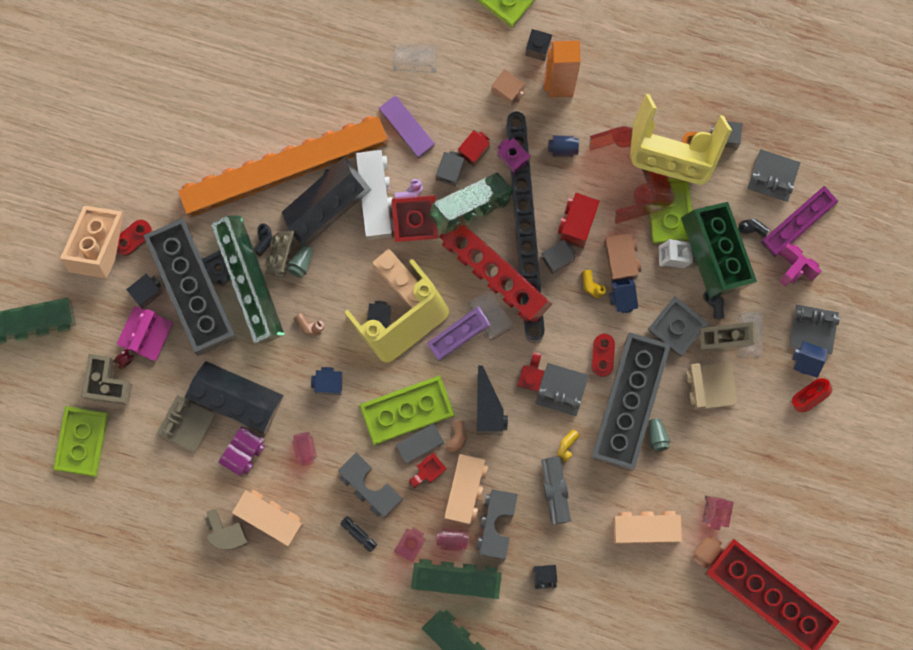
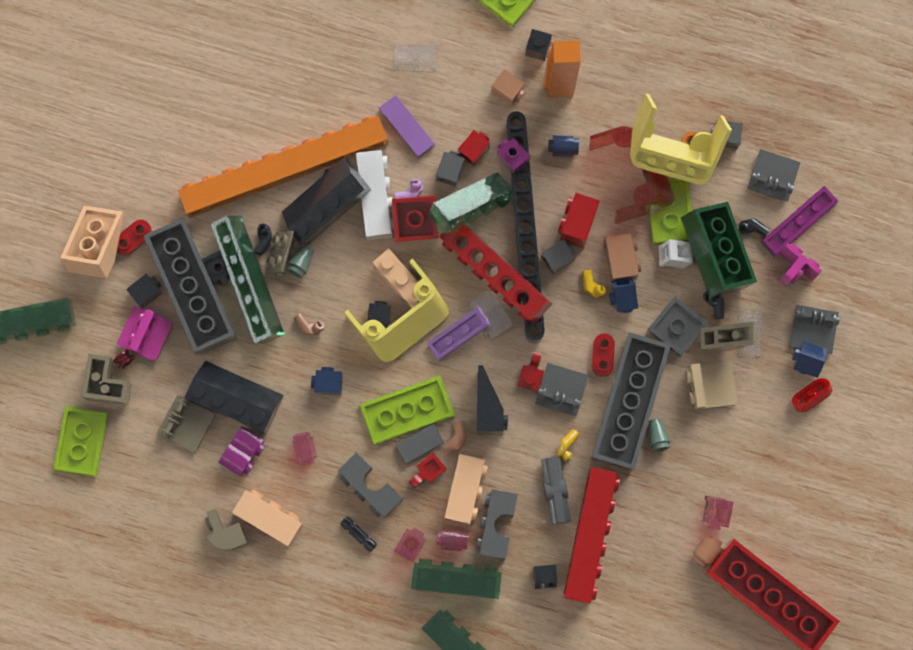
light nougat brick [614,511,682,544] -> none
none -> red brick [562,467,620,604]

